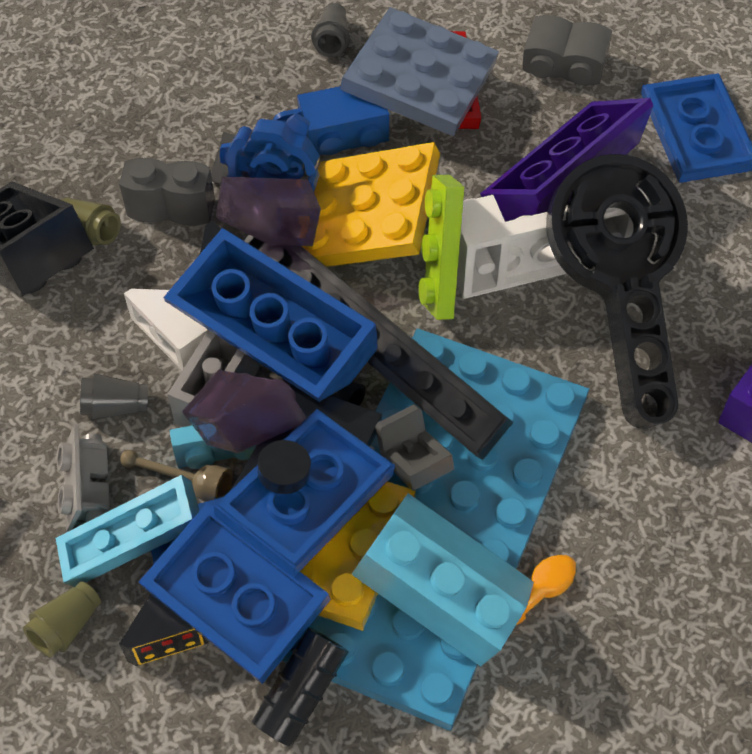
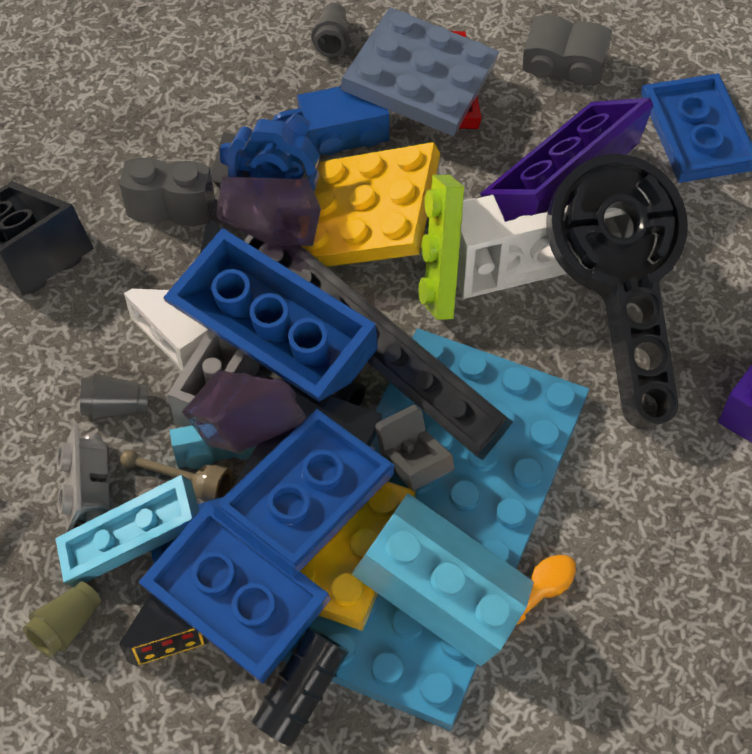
olive cone [62,197,121,246] -> none
black tile [258,440,311,494] -> none

